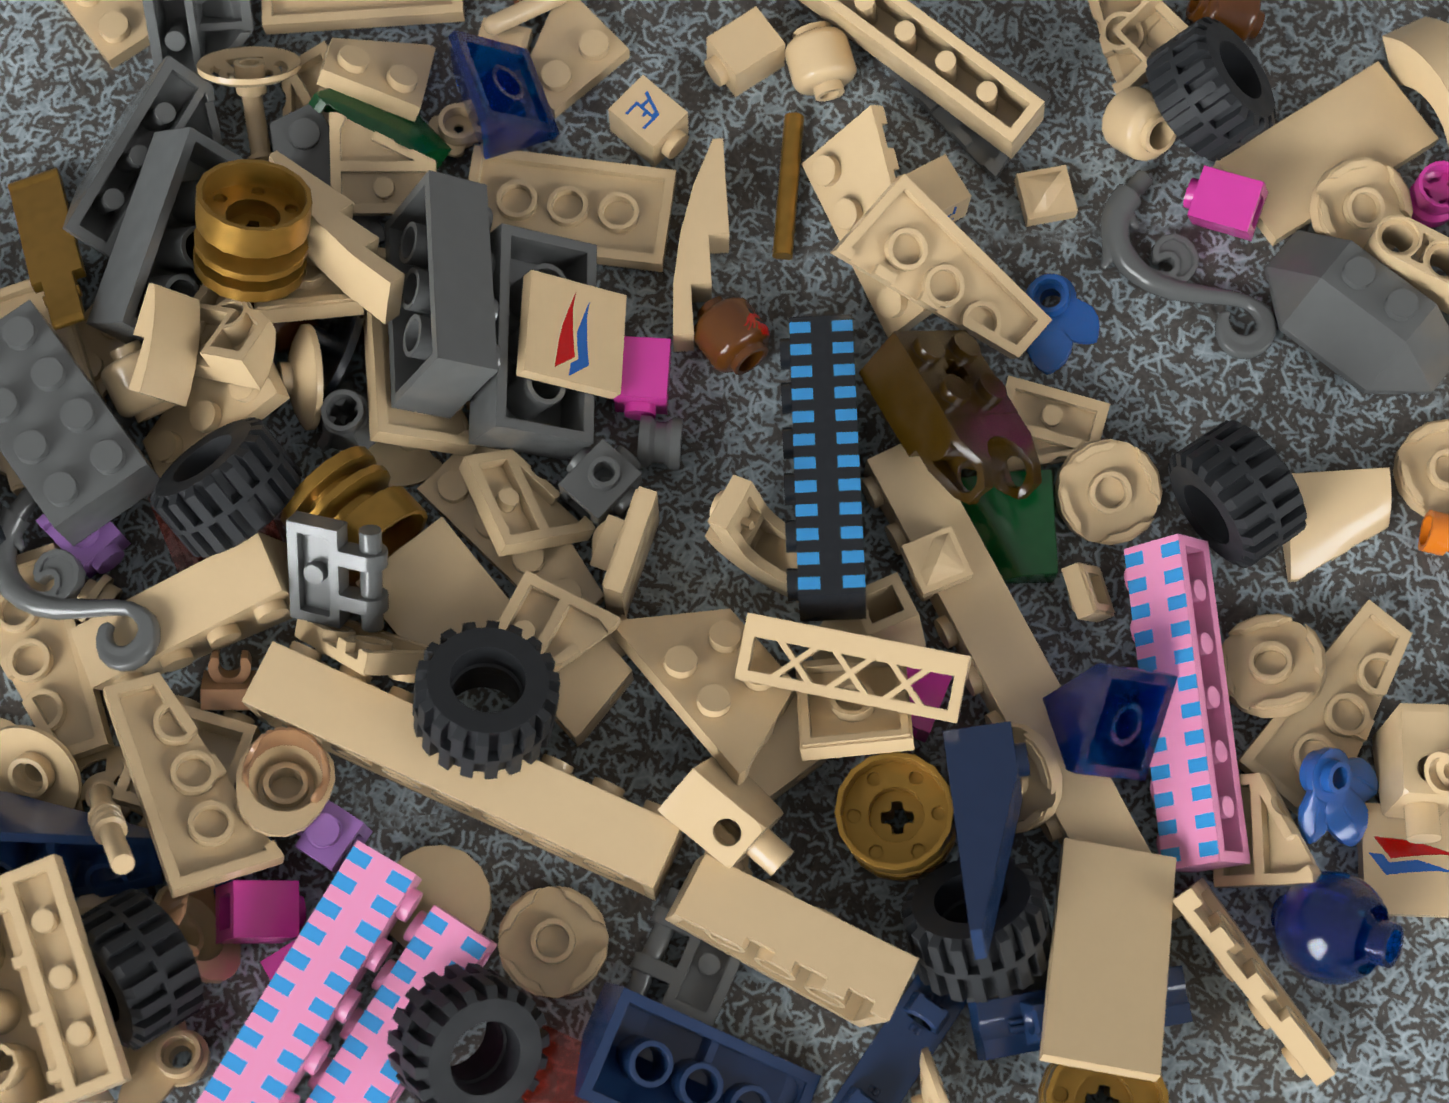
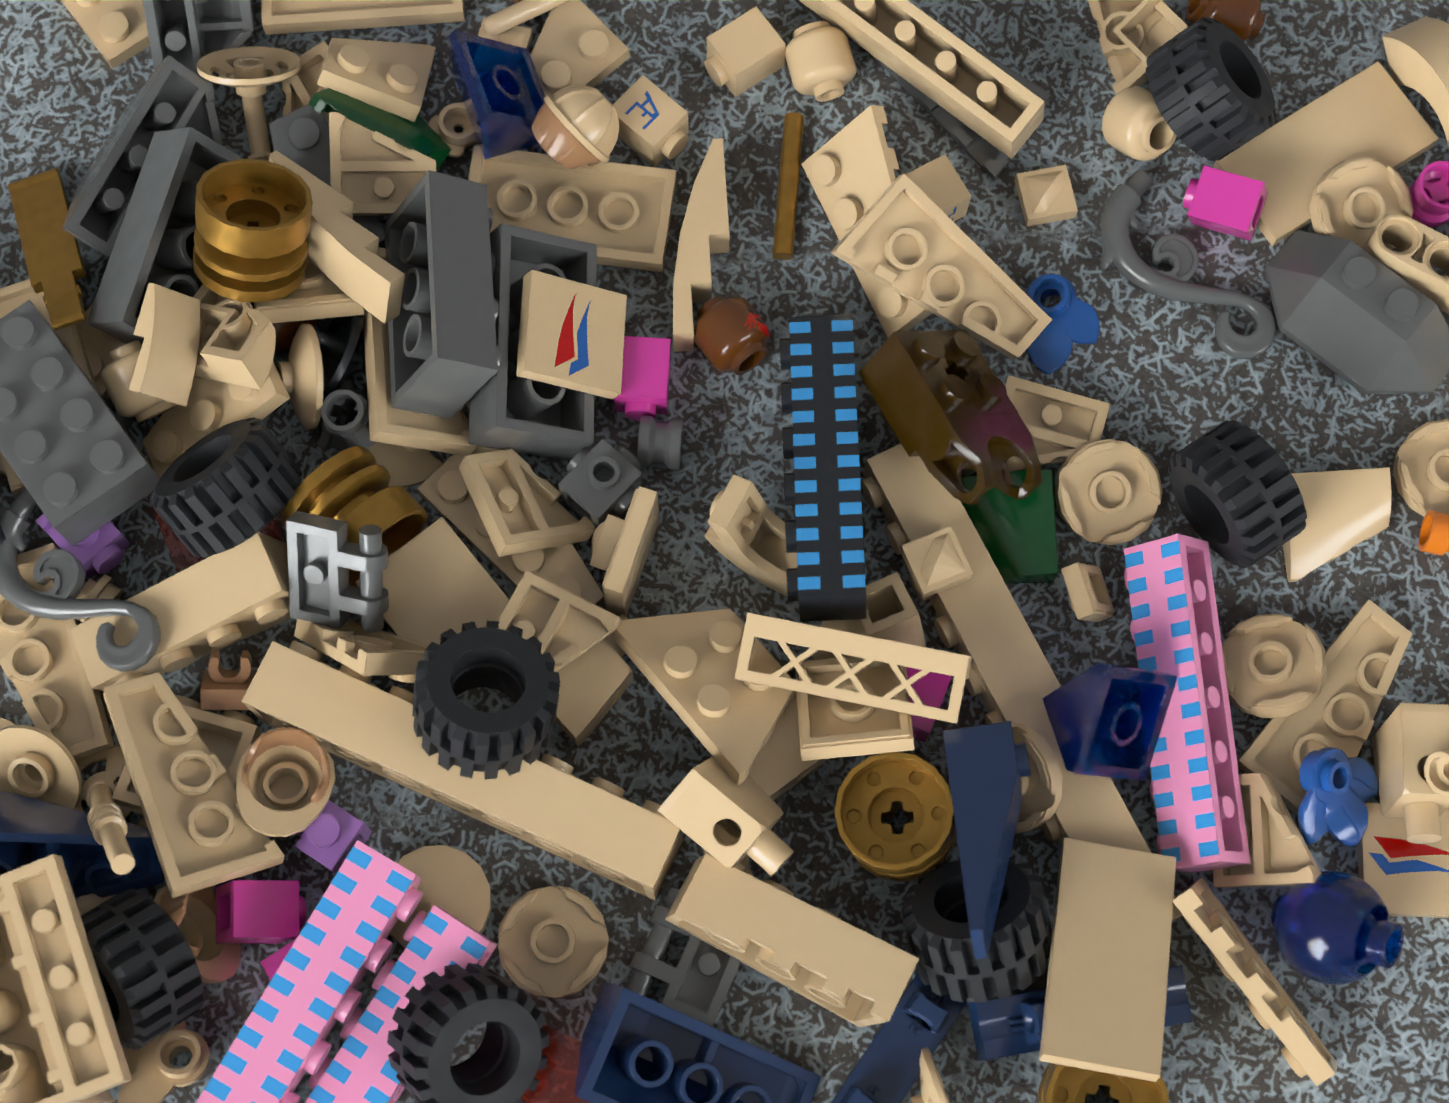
none -> tan piece [531,85,619,169]

